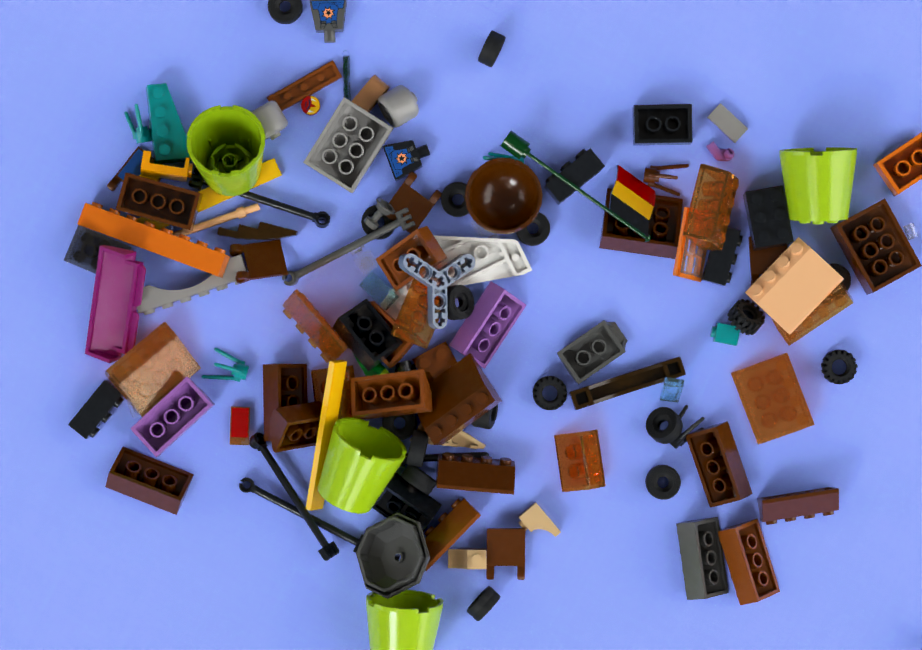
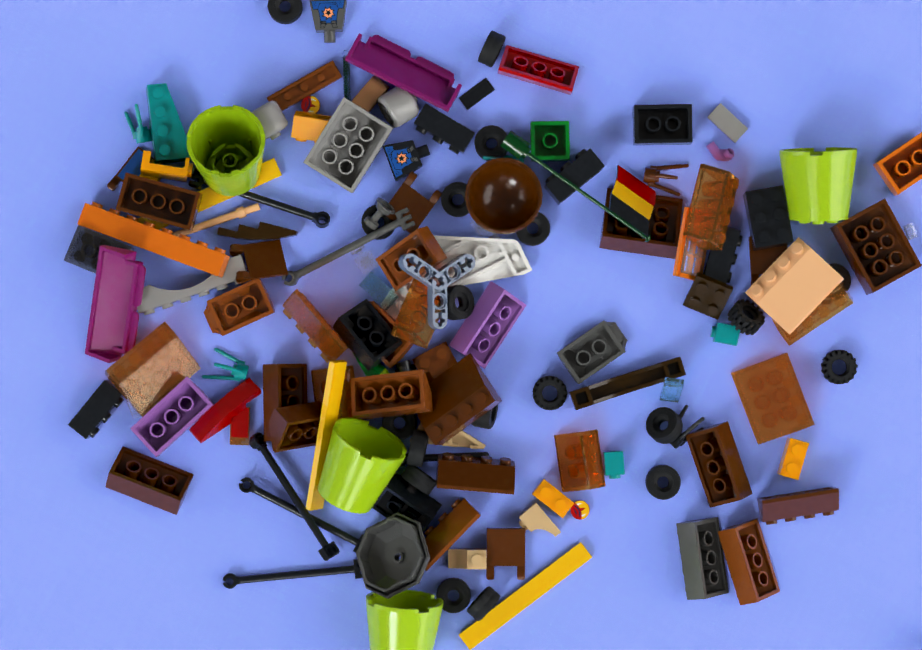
none -> red slope [189,377,261,443]
none -> dark orange slope [203,279,275,336]
none -> black hinge [223,559,363,589]
none -> light orange brick [291,110,332,143]
none -> magenta slope [345,33,462,112]
none -> black brick [414,103,475,155]
none -> black tyre [436,578,471,613]
none -> yellow tile [458,542,592,650]
none -> black sticker [459,78,495,110]
none -> black tyre [474,125,508,161]
none -> red slope [498,45,579,95]
none -> green brick [530,121,570,162]
none -> light orange brick [532,478,574,518]
none -> tile [570,500,590,520]
none -> teal brick [603,451,625,479]
none -> dark brown plate [683,272,733,320]
none -> light orange brick [777,437,809,480]

